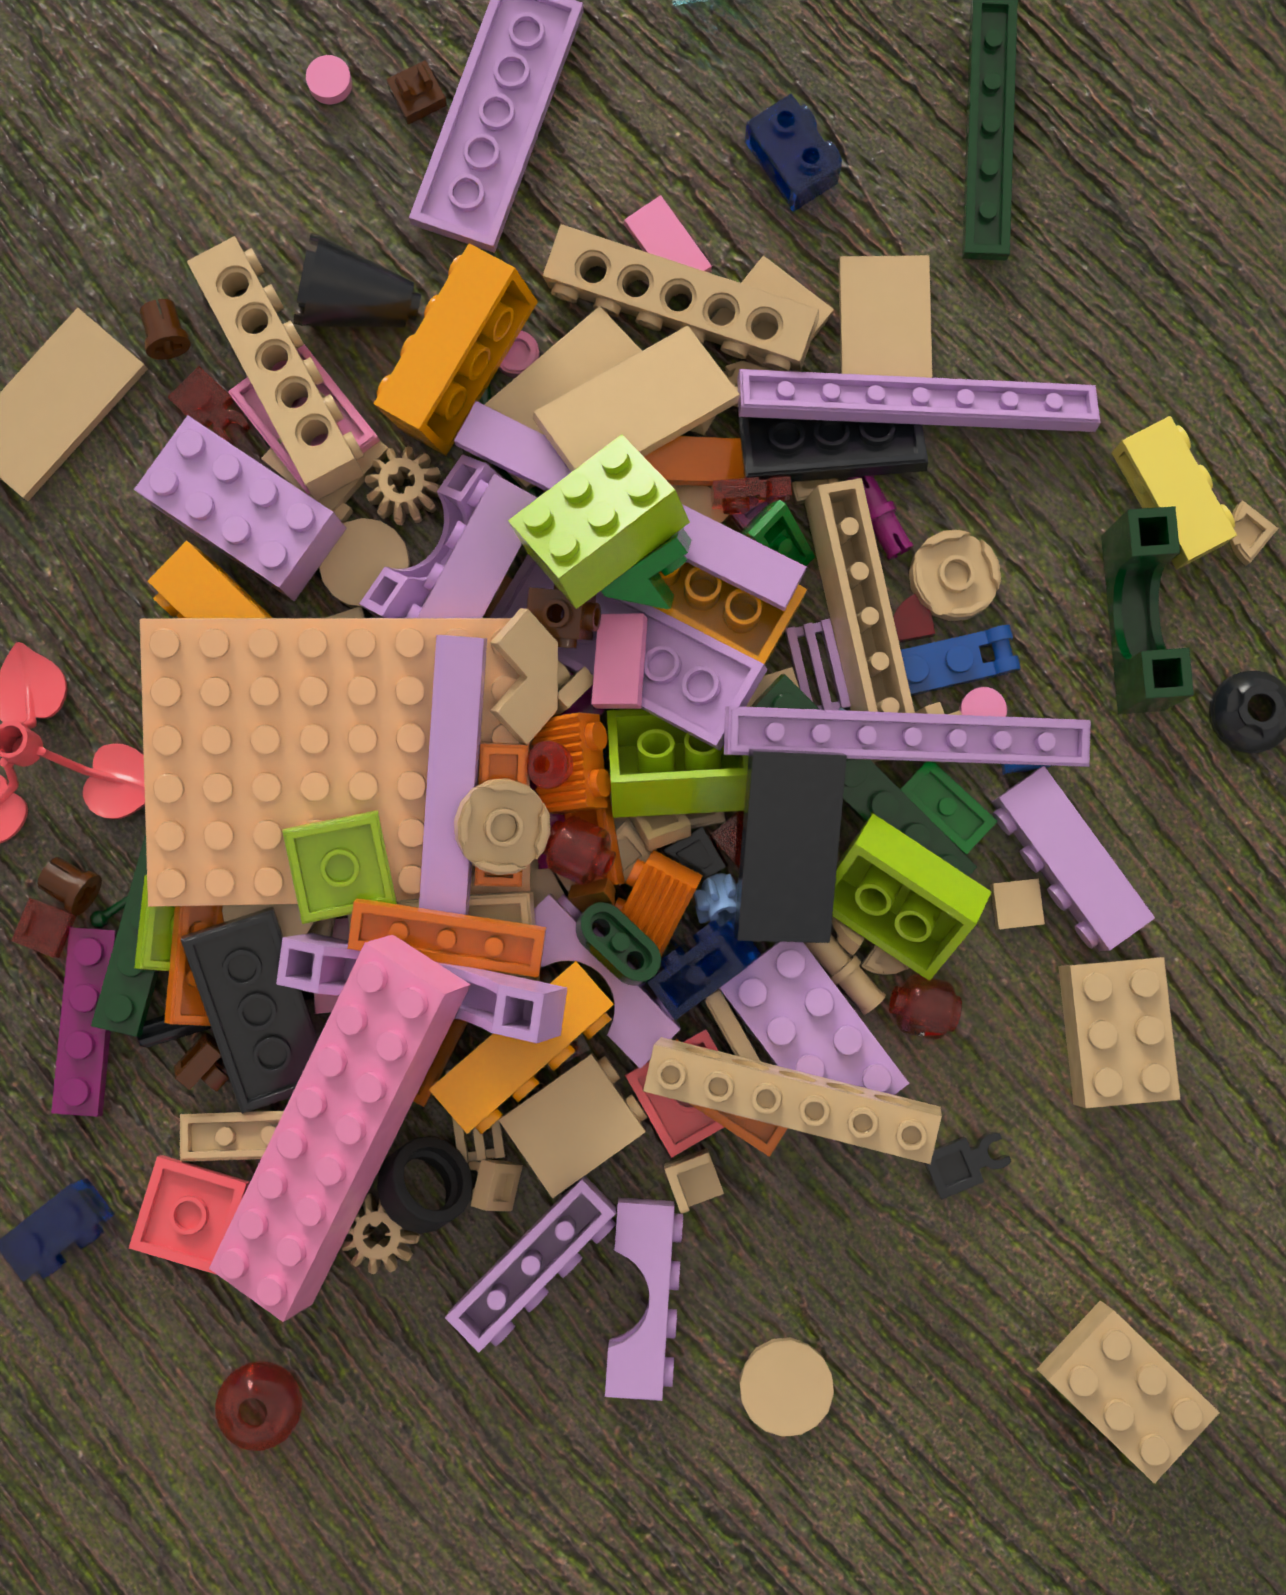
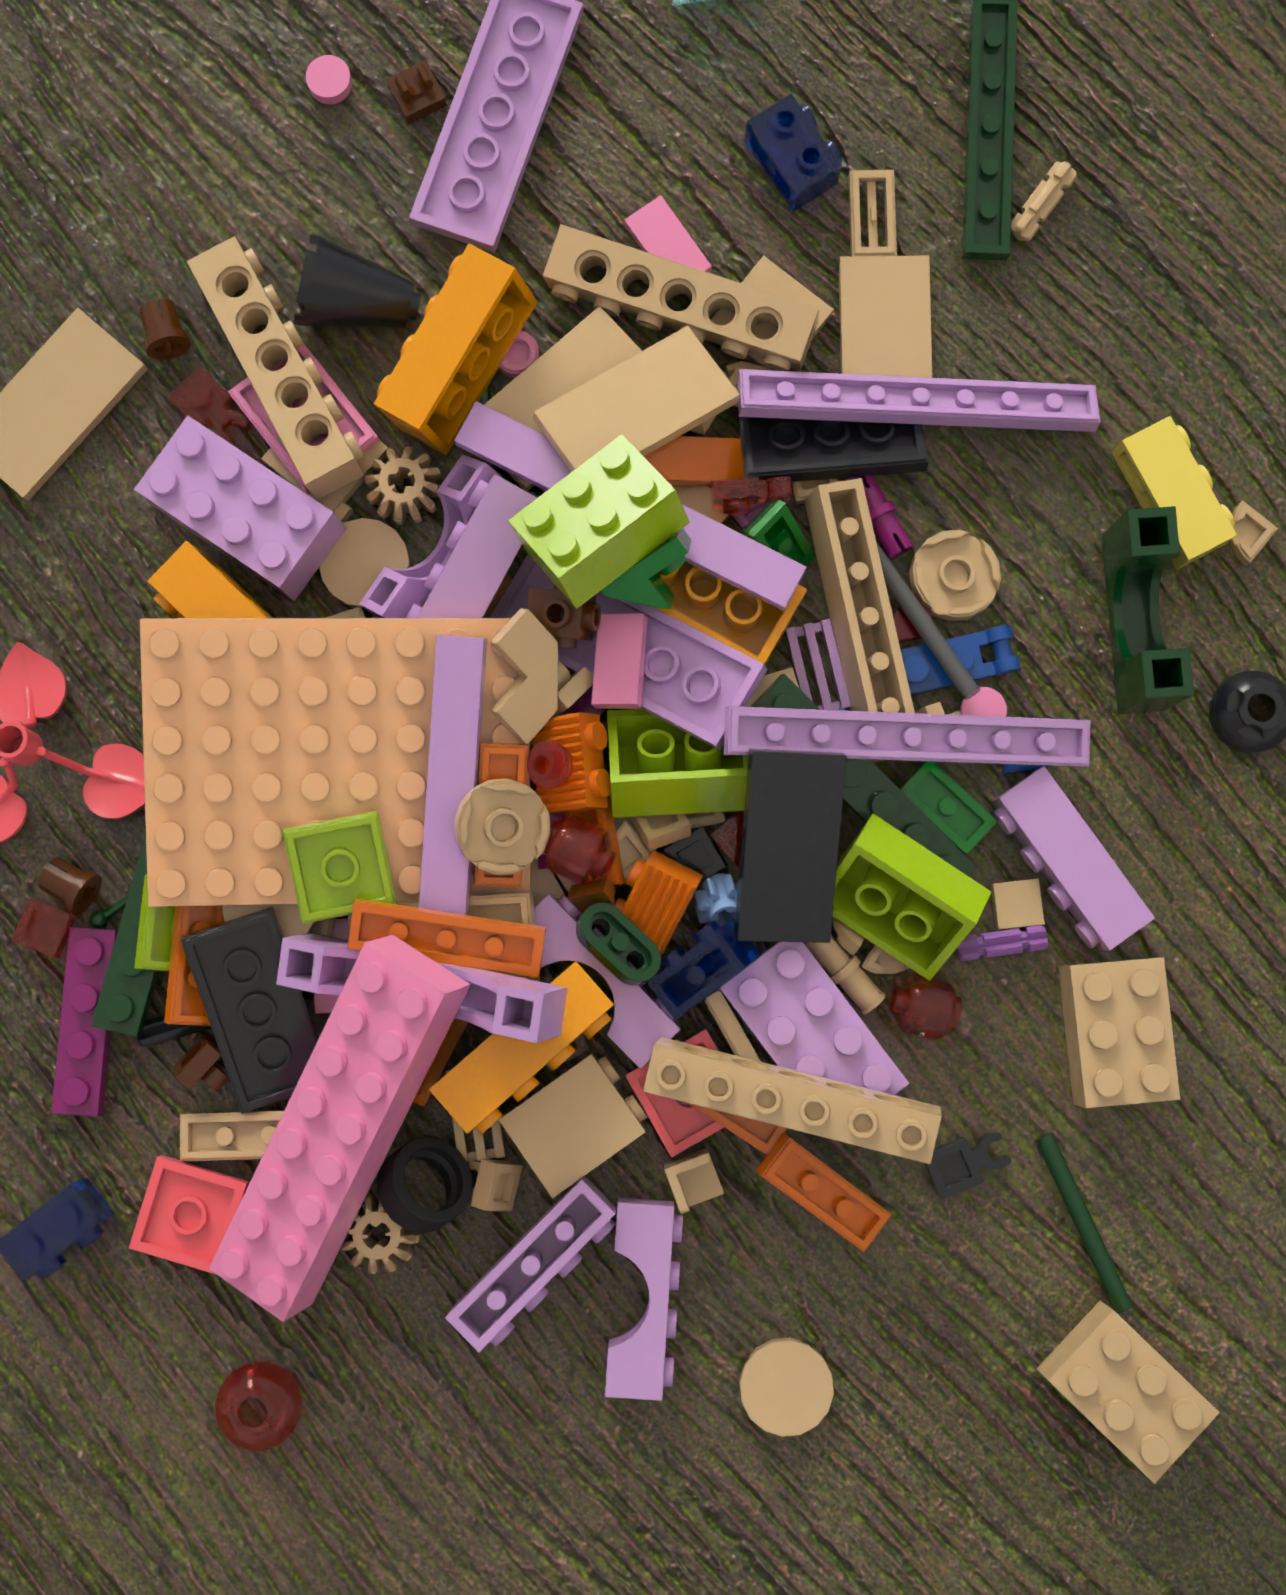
none -> orange tile [756,1133,892,1252]
none -> tan tile [848,170,897,256]
none -> dark grey bar [877,543,980,700]
none -> medium lavender axle [956,925,1048,961]
none -> tan axle [1011,161,1077,241]
none -> dark green bar [1035,1132,1133,1313]

